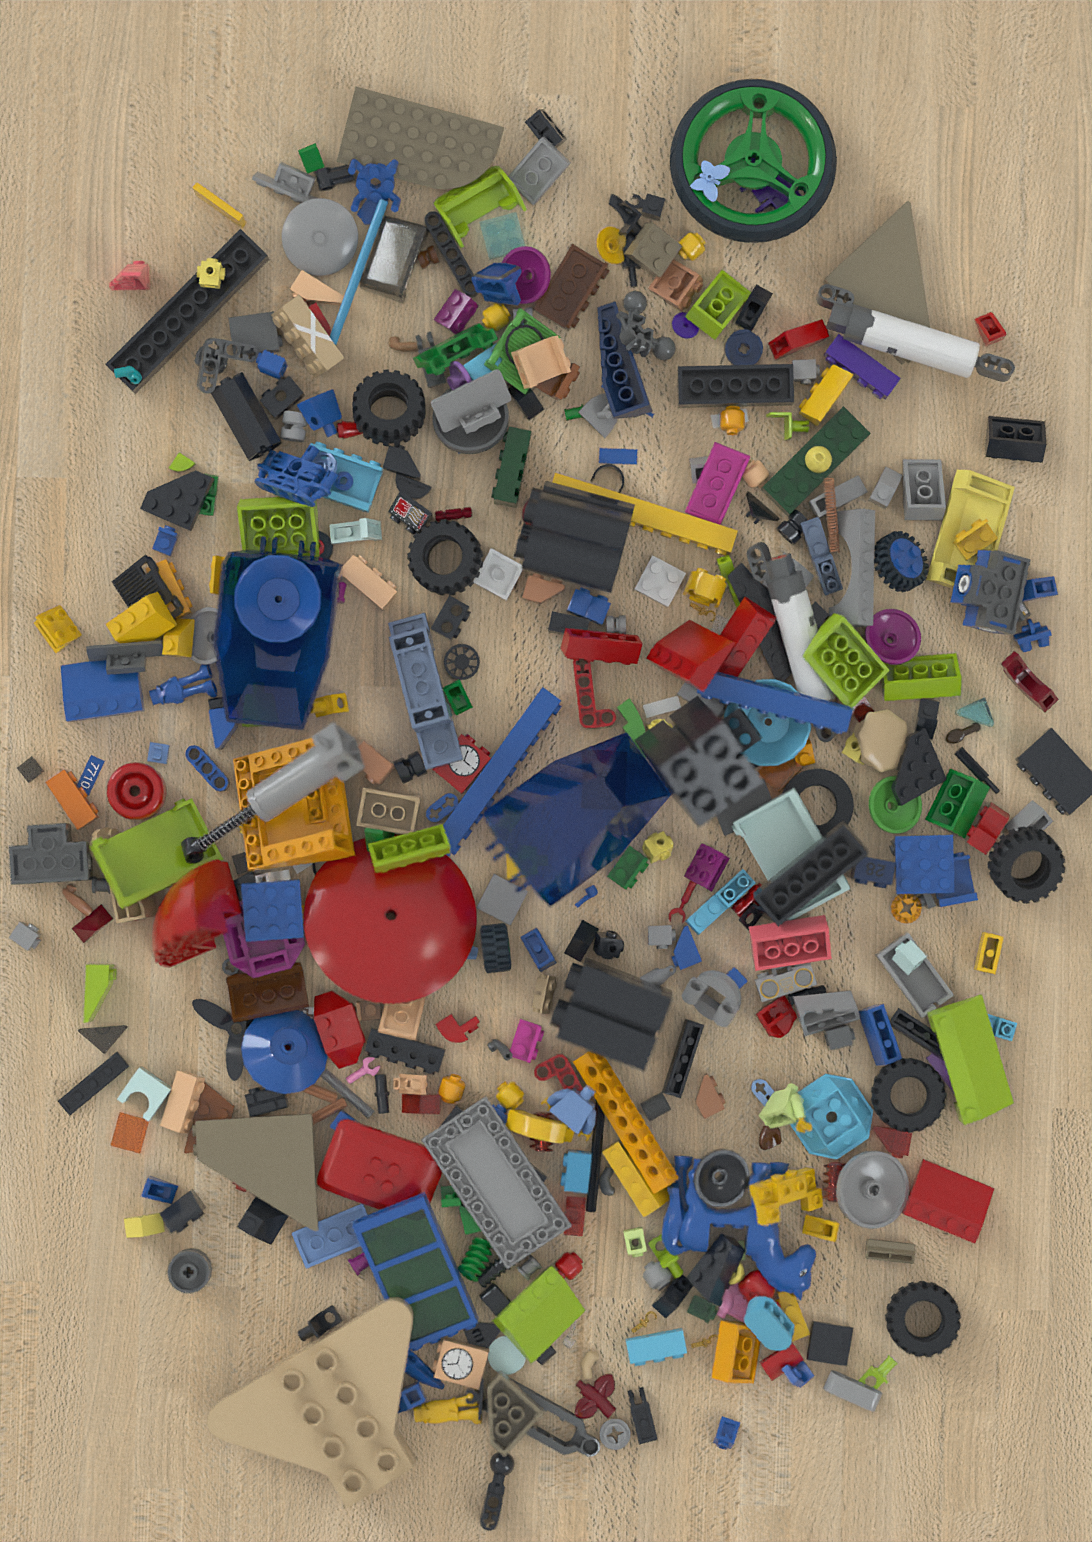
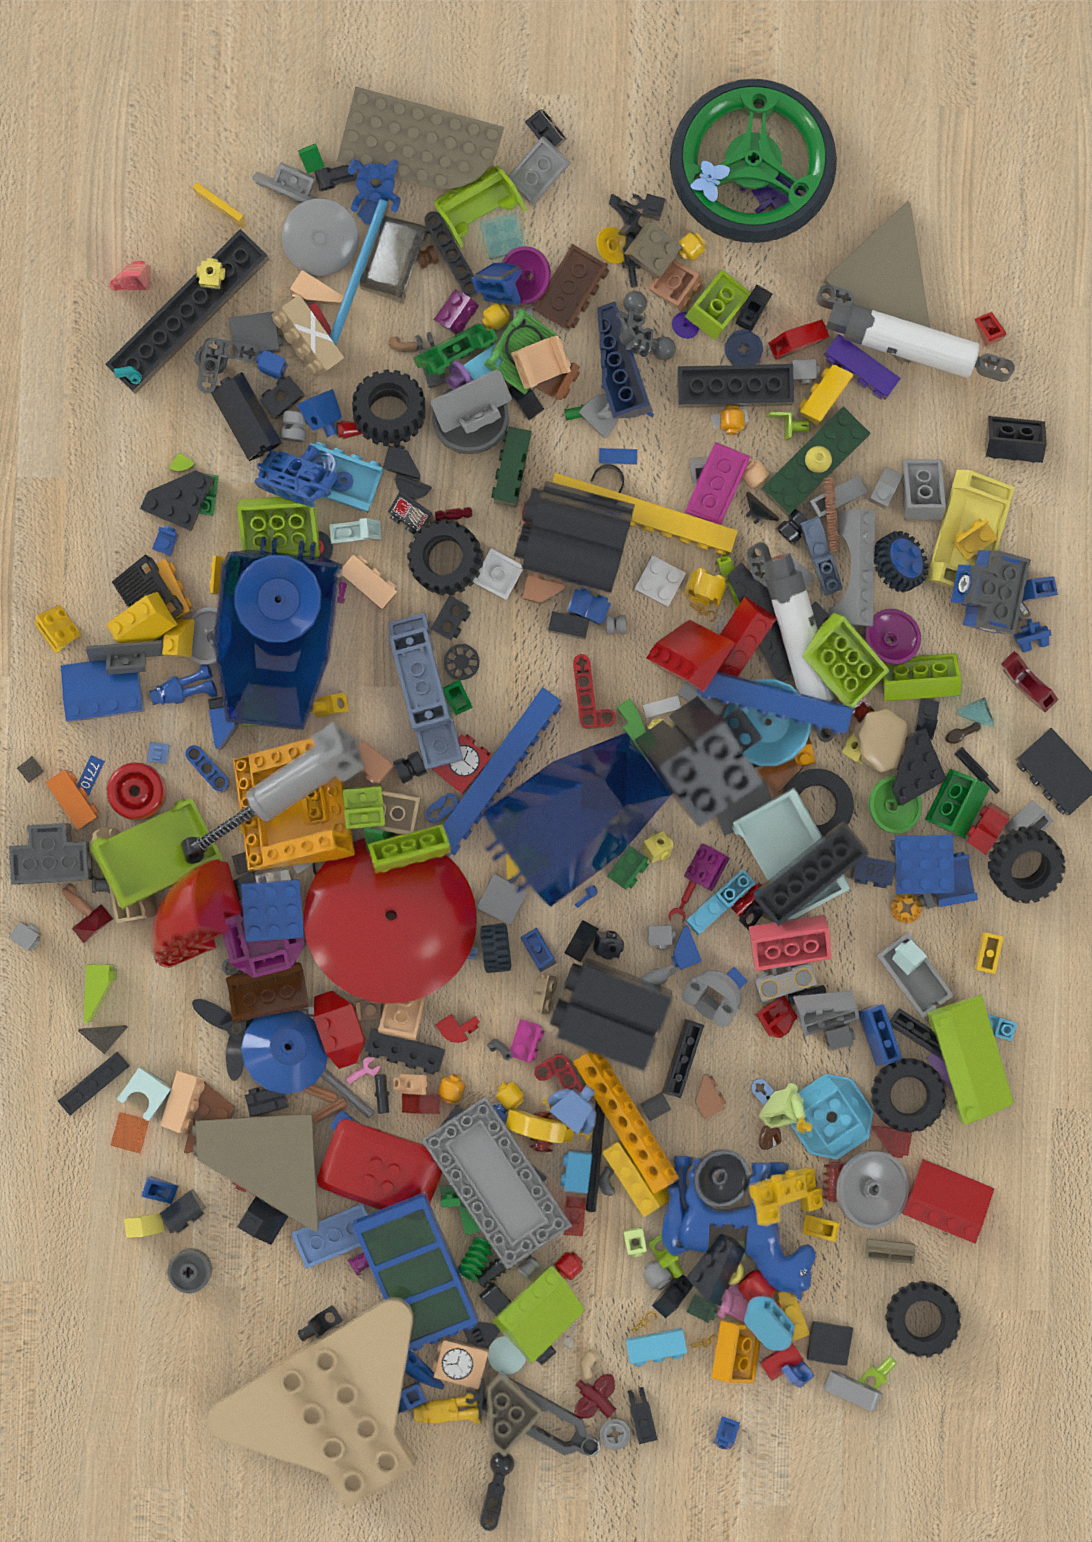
red brick [560,628,643,665] -> none
none -> lime slope [343,785,385,829]

